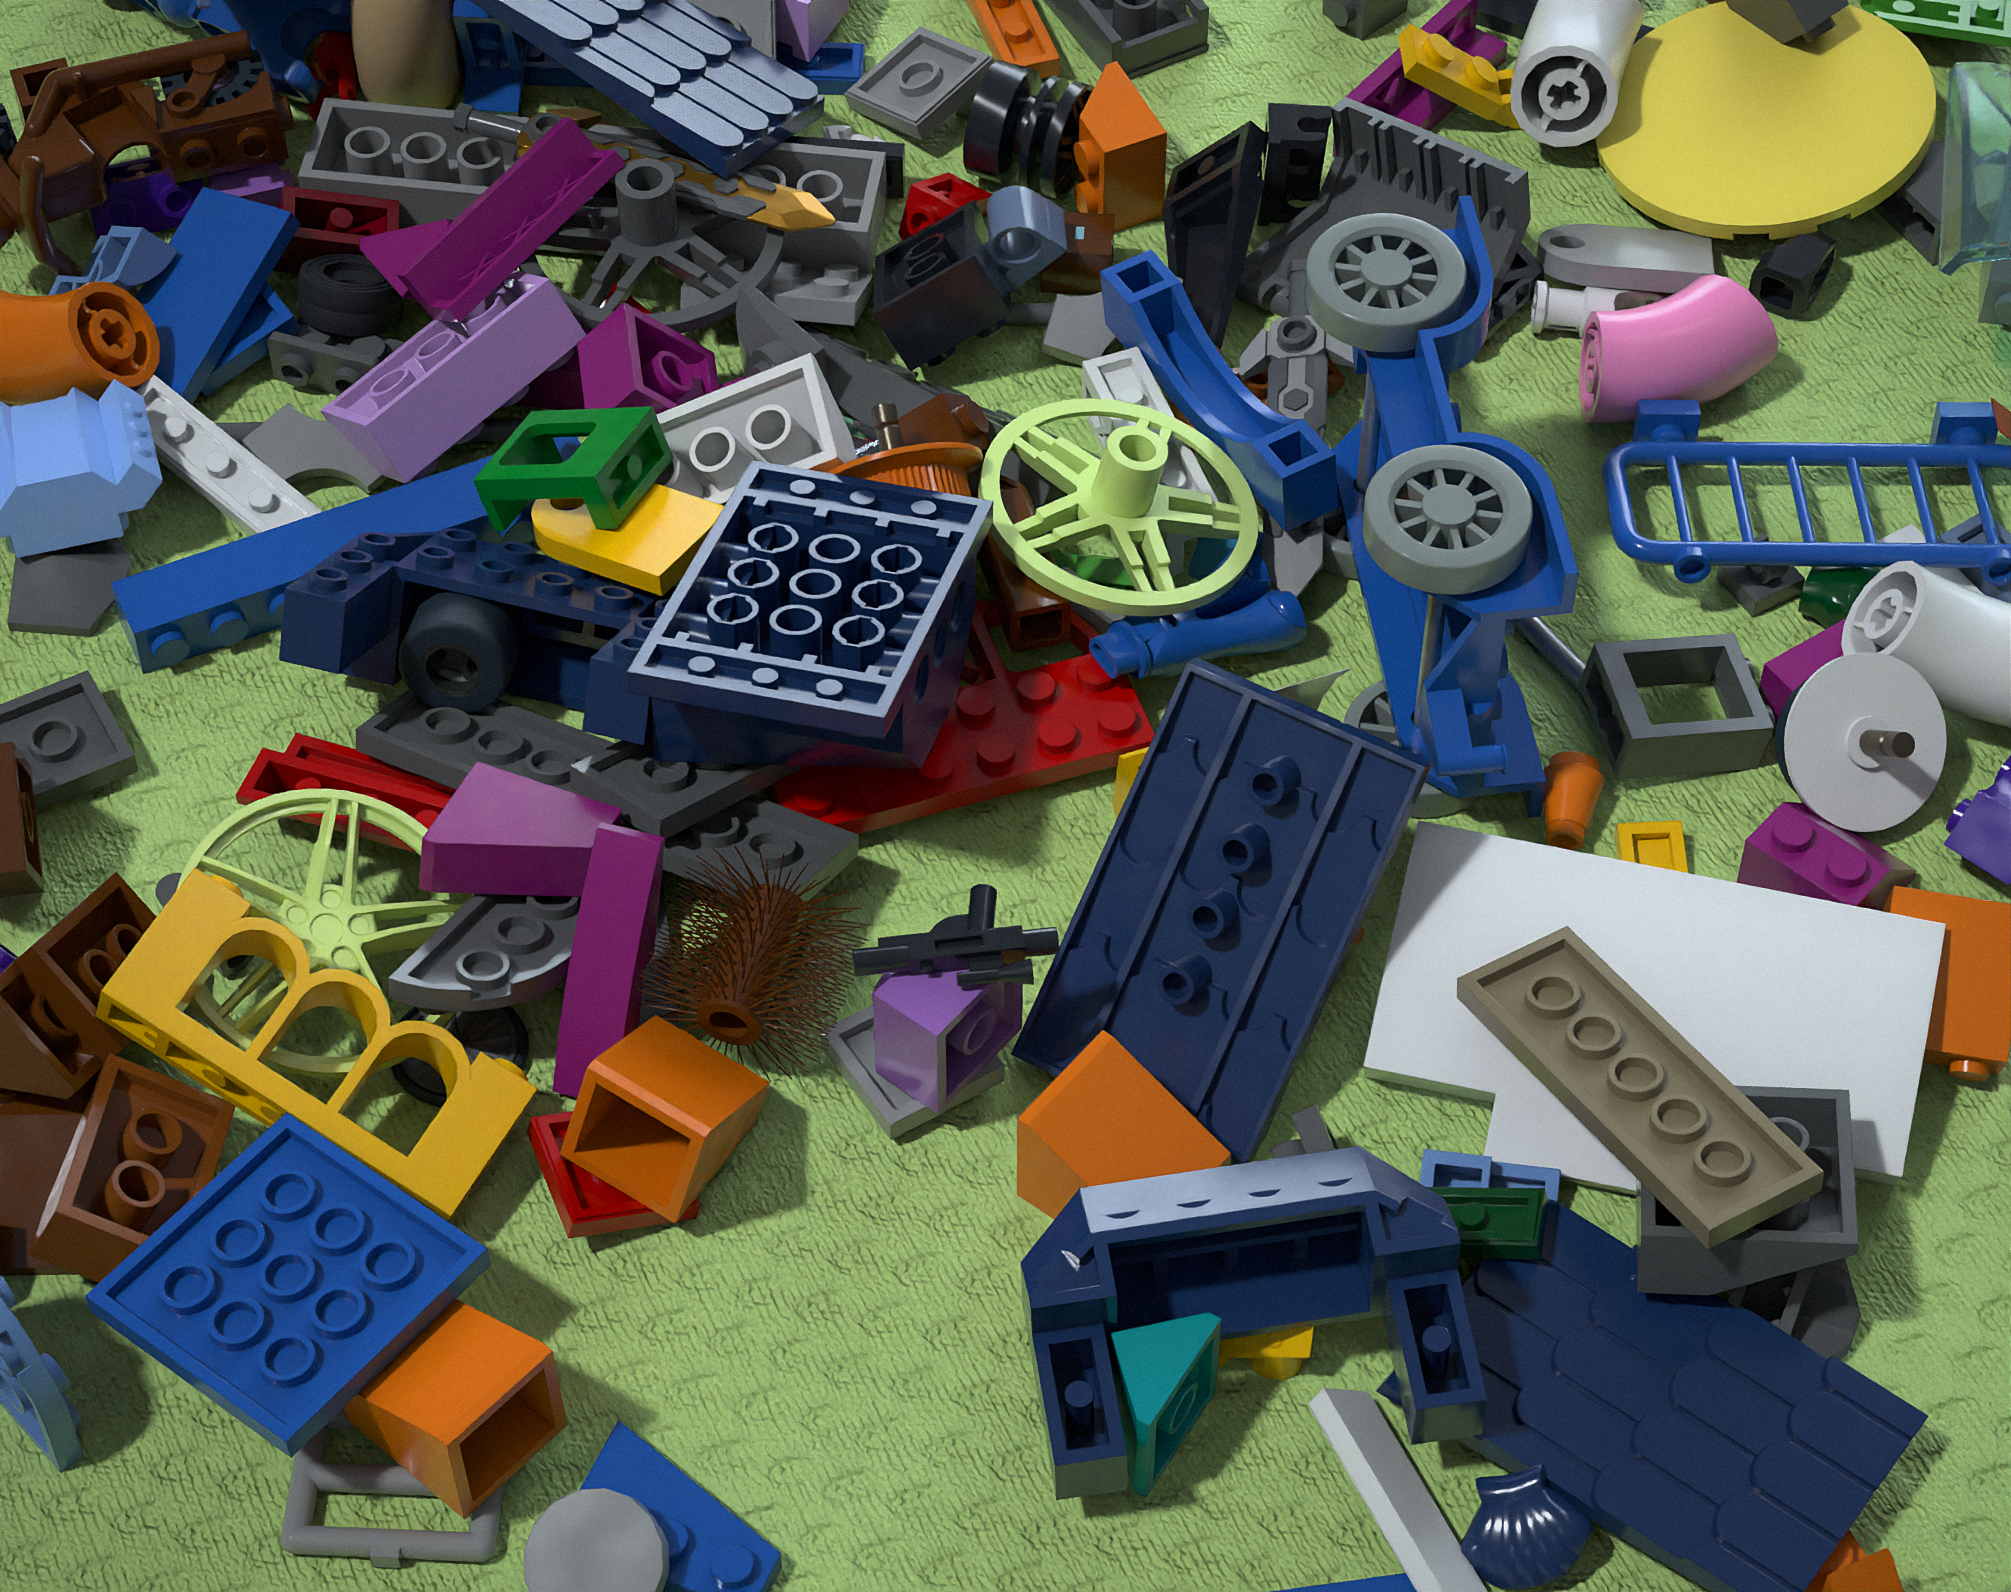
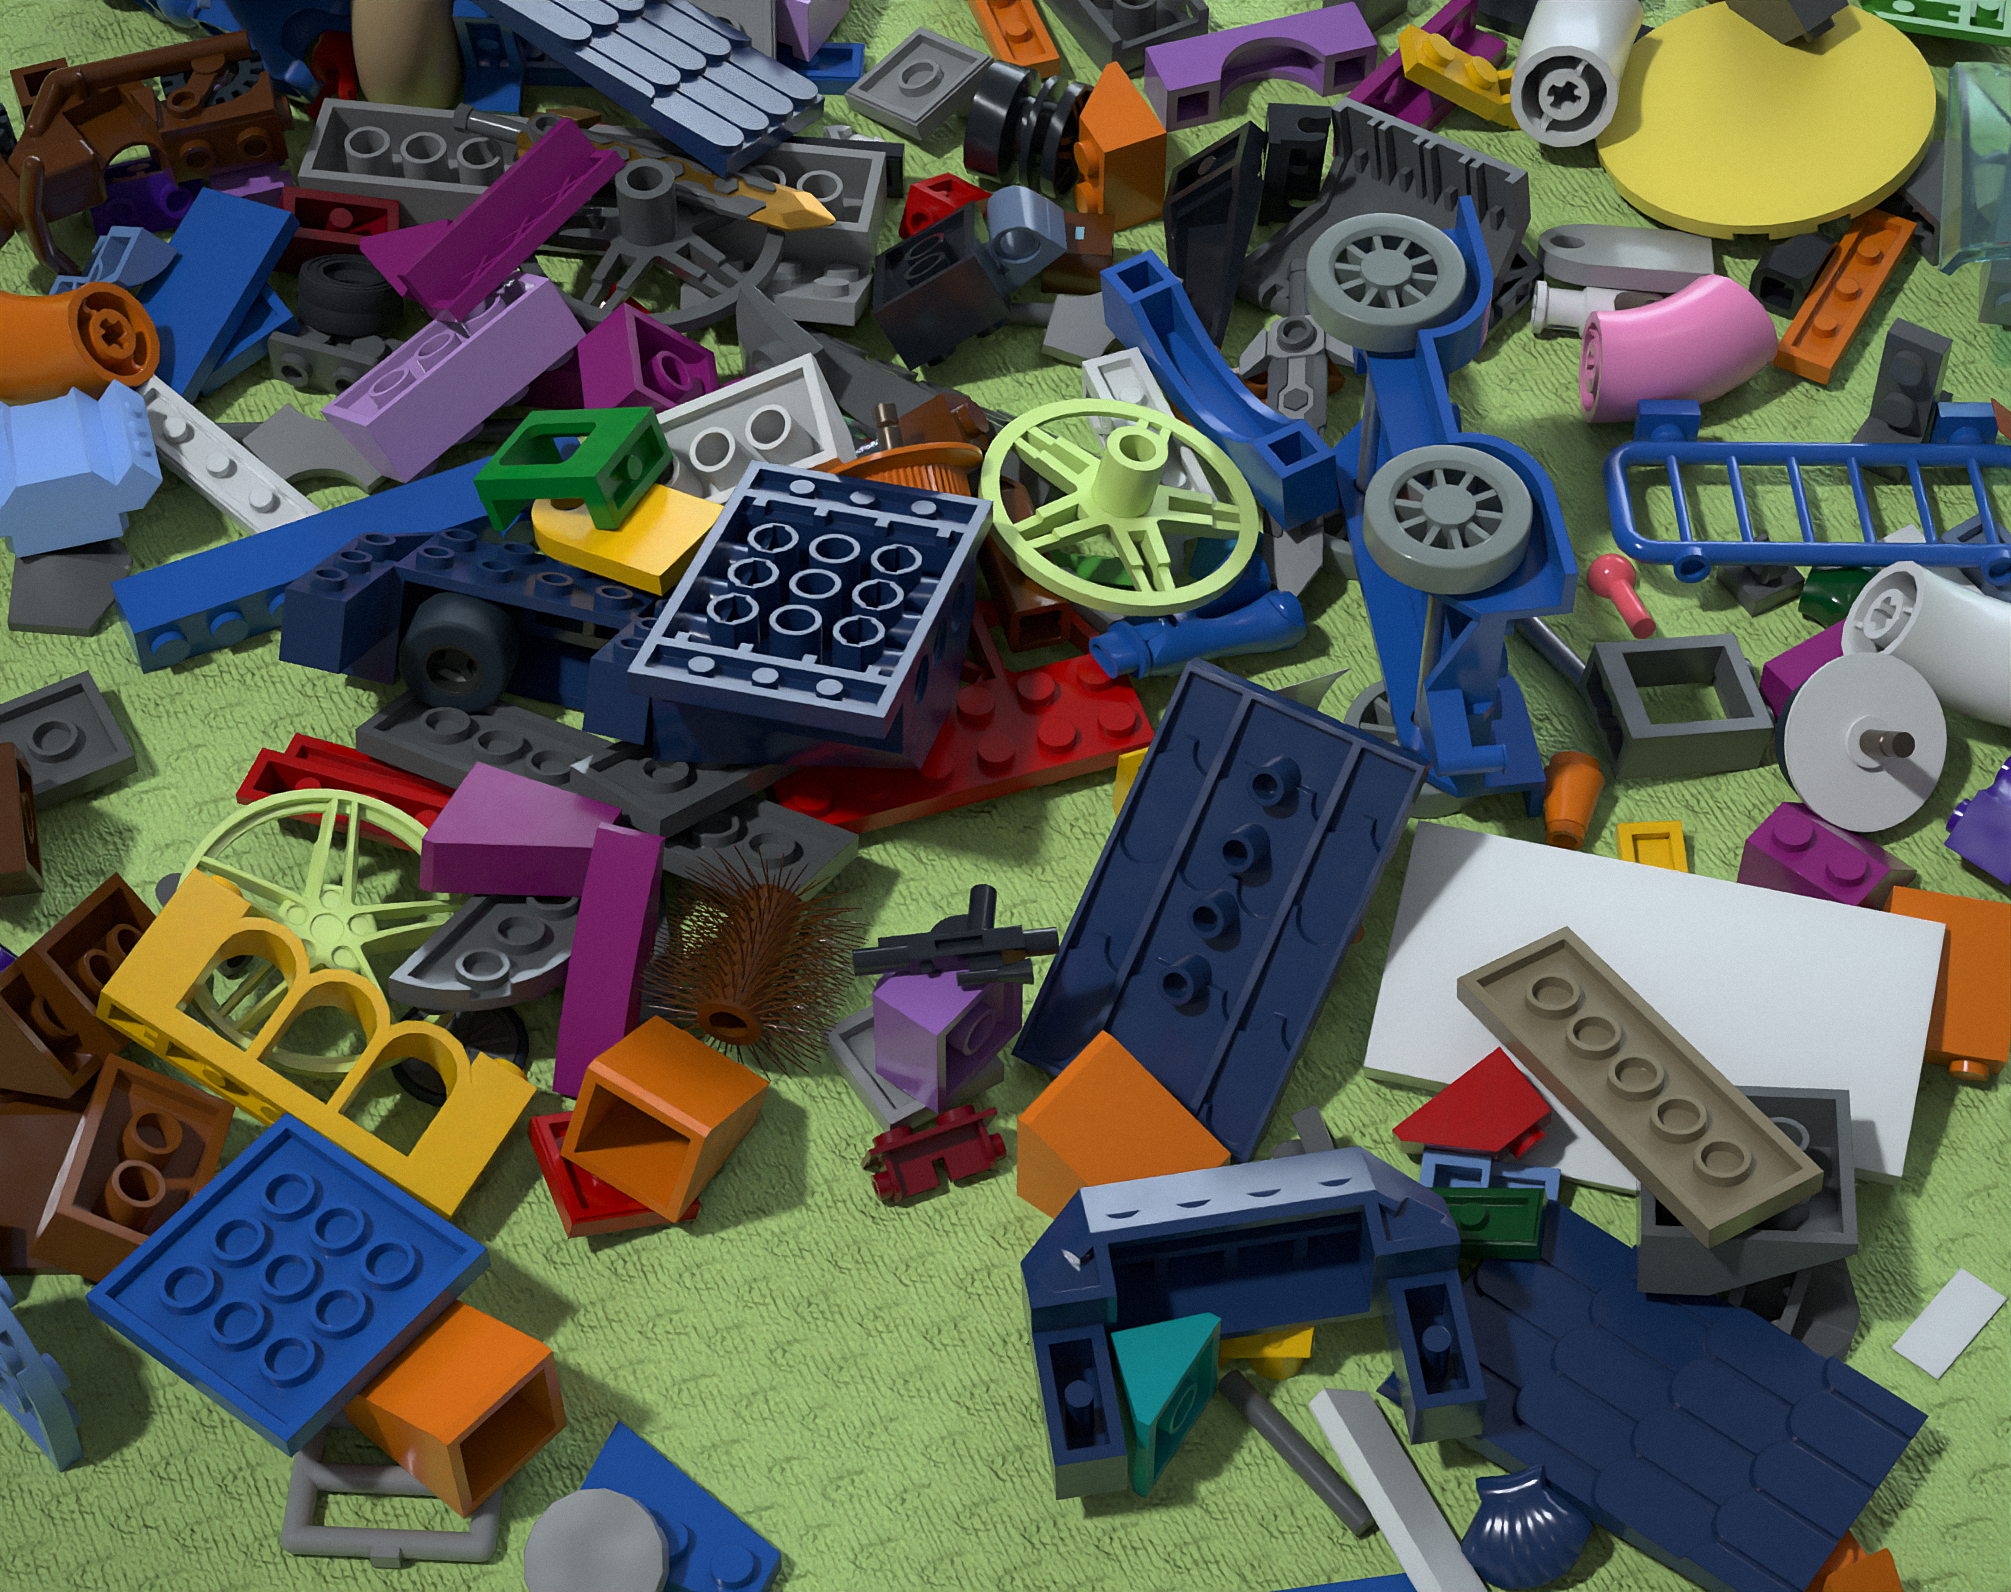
none -> dark red hinge [860,1104,1007,1203]
none -> medium lavender arch [1144,2,1378,133]
none -> dark grey bar [1217,1369,1376,1537]
none -> red slope [1392,1046,1552,1162]
none -> coral bar [1587,553,1656,639]
none -> orange plate [1773,208,1917,385]
none -> dark grey bracket [1850,317,1954,484]
none -> white sticker [1891,1268,2007,1380]

